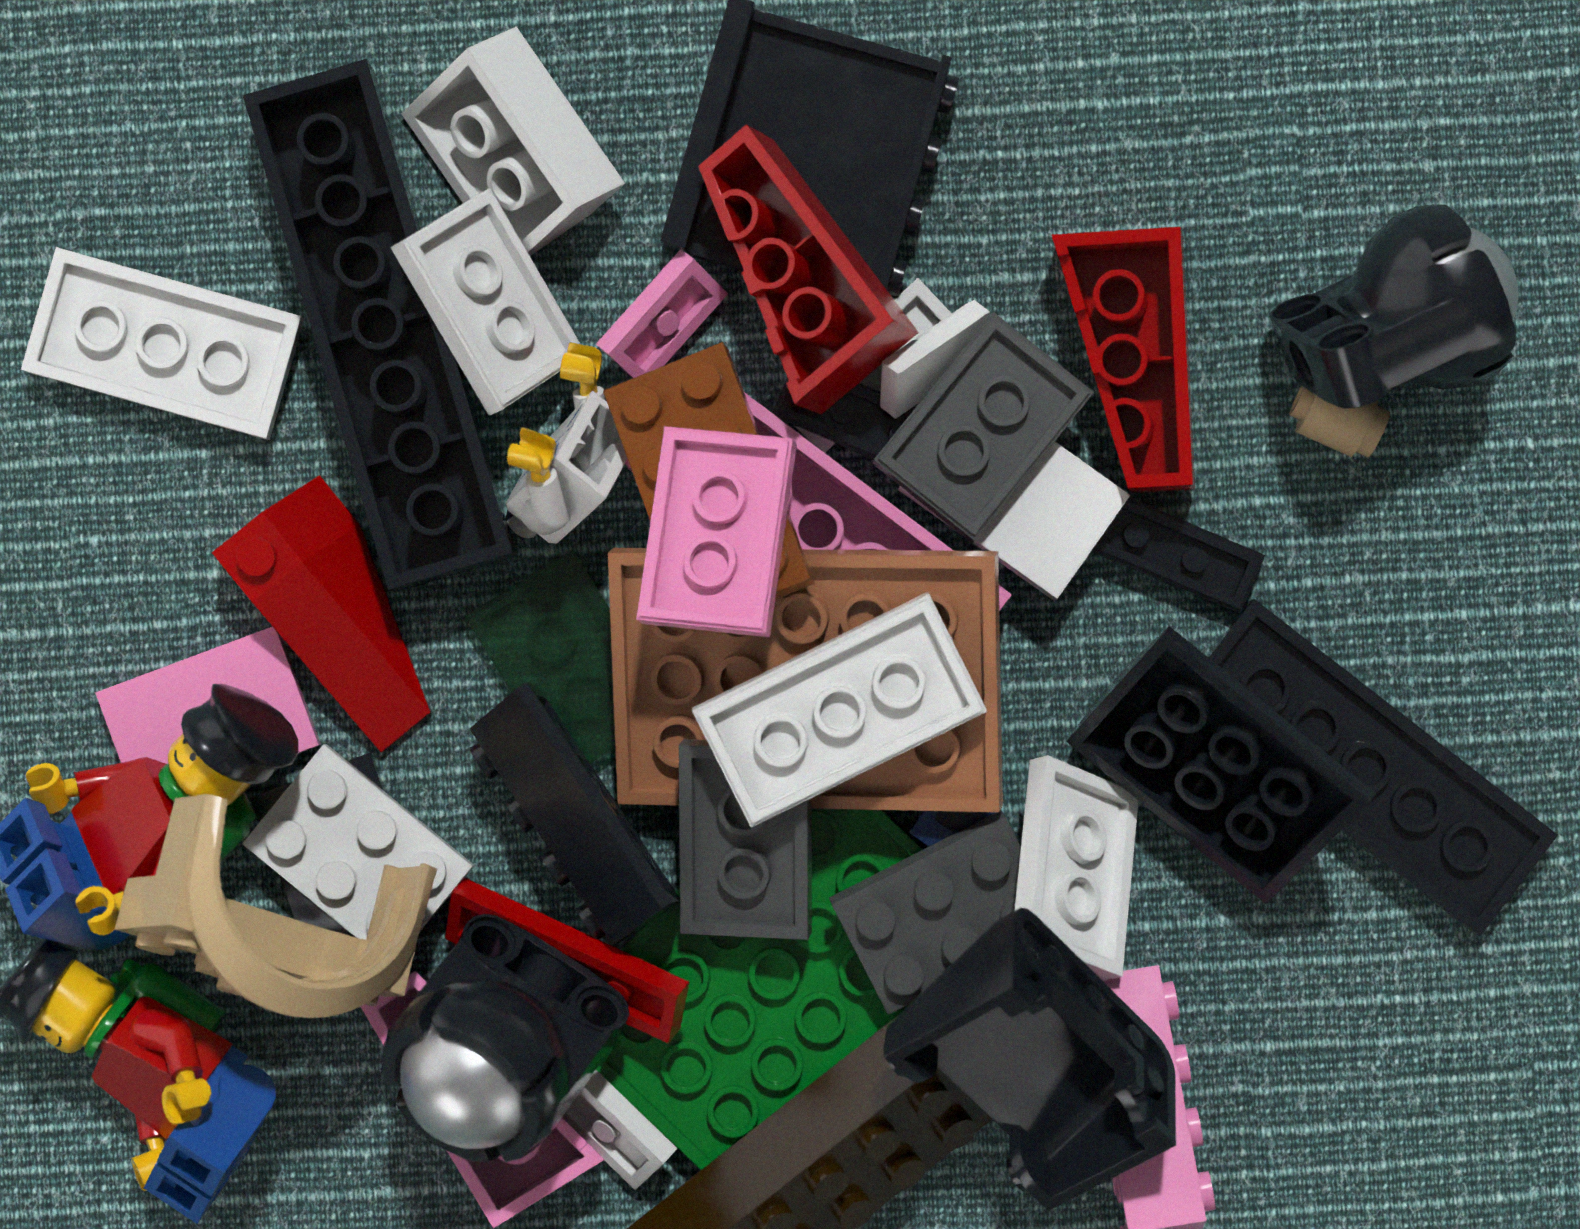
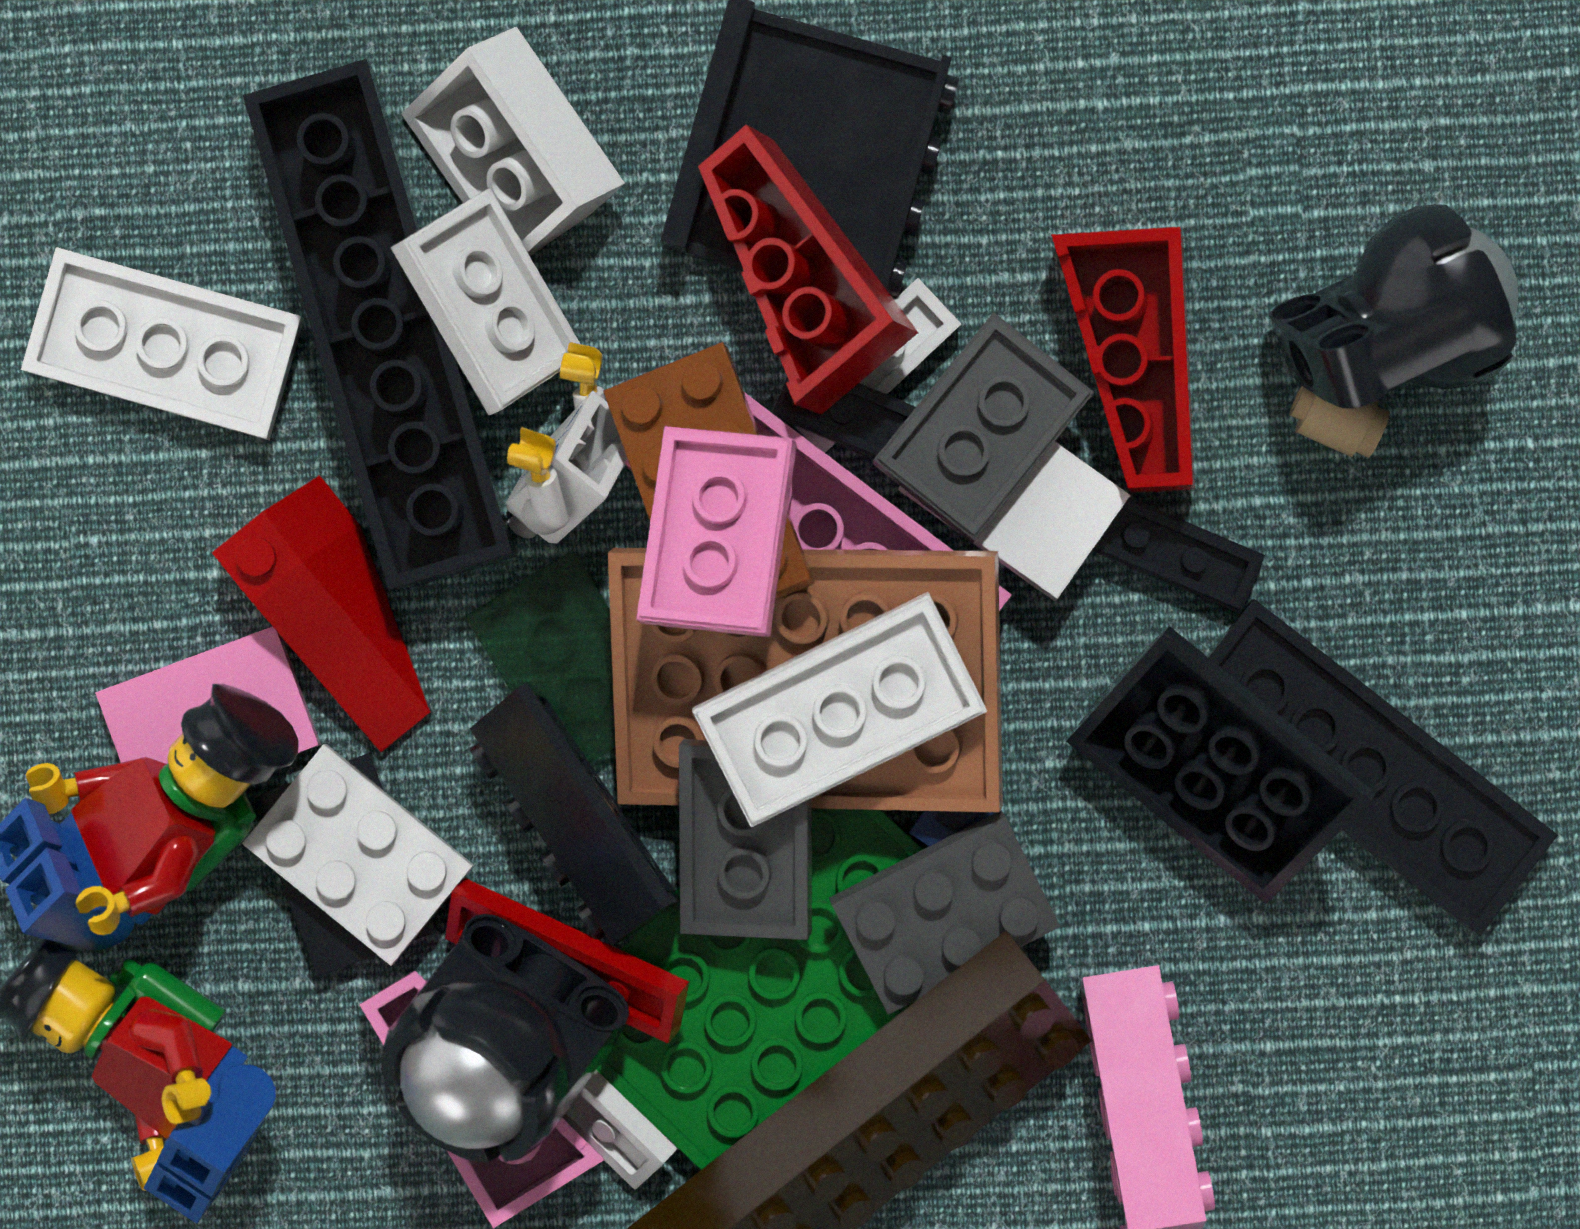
tan piece [115,794,437,1018] -> none
bright pink plate [596,249,728,379] -> none
white tile [880,300,990,419] -> none
black windscreen [883,907,1176,1211] -> none
white plate [1014,755,1138,980] -> none

